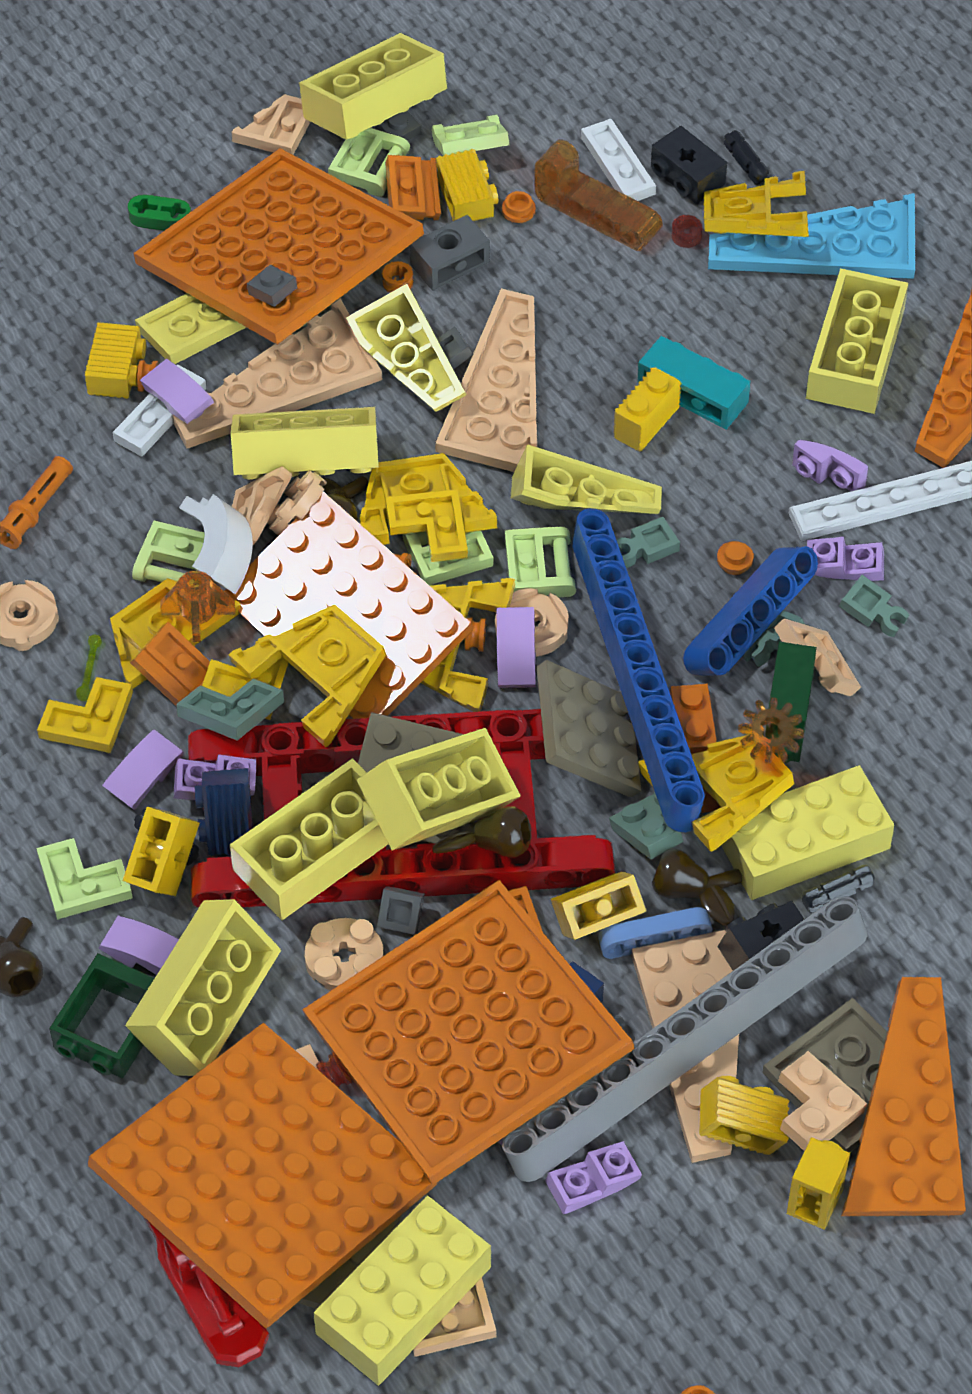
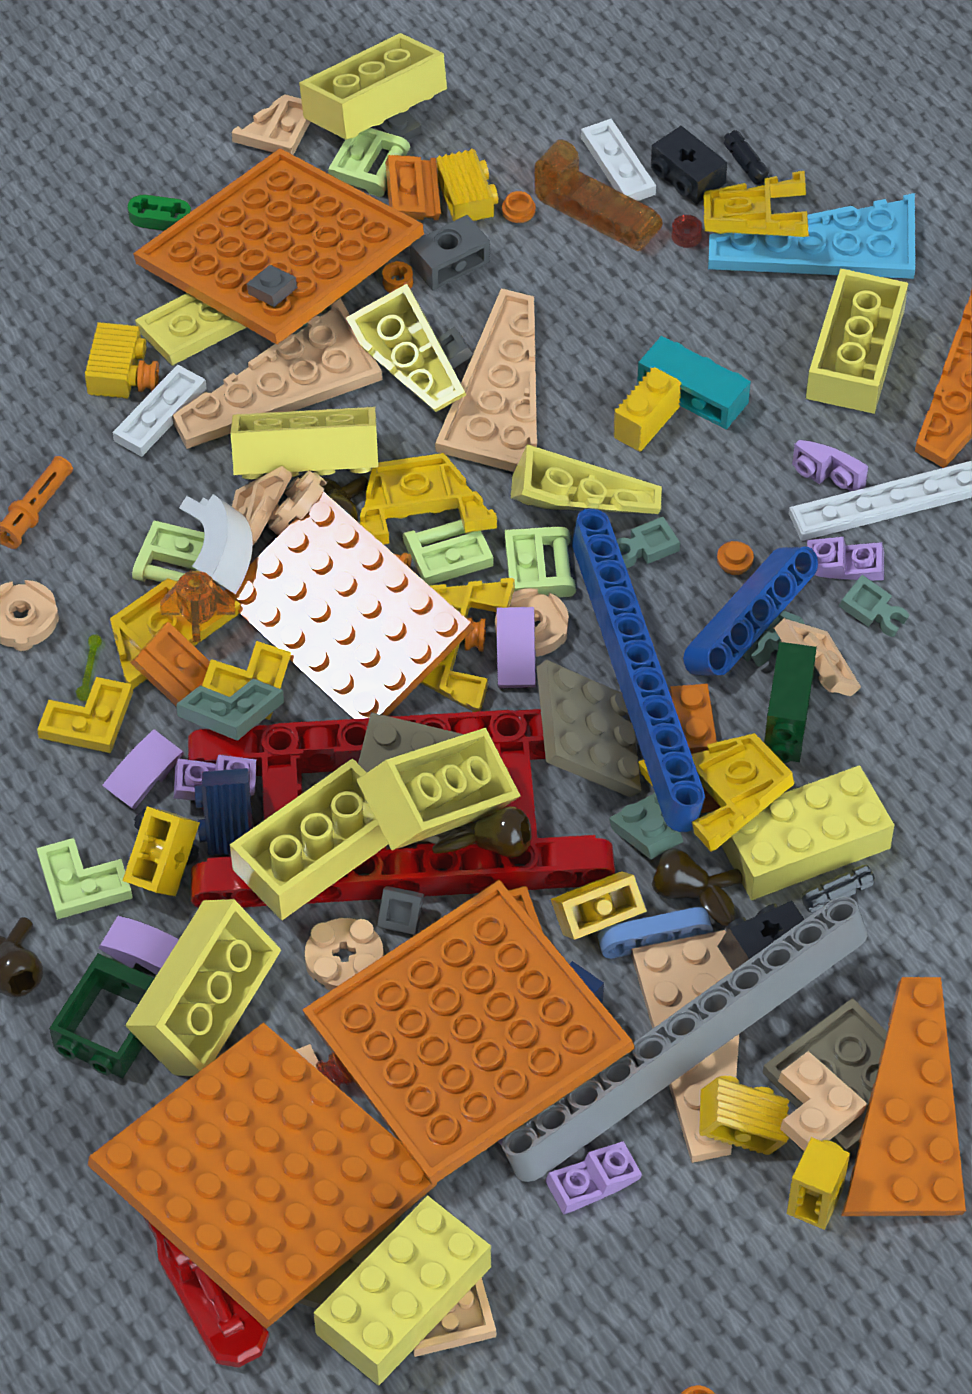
lavender slope [140,359,214,424] -> none
yellow wing [228,604,386,747] -> none
yellow plate [385,489,468,562] -> none
yellowish green plate [432,115,509,156] -> none
clear orange gear [738,698,804,765] -> none

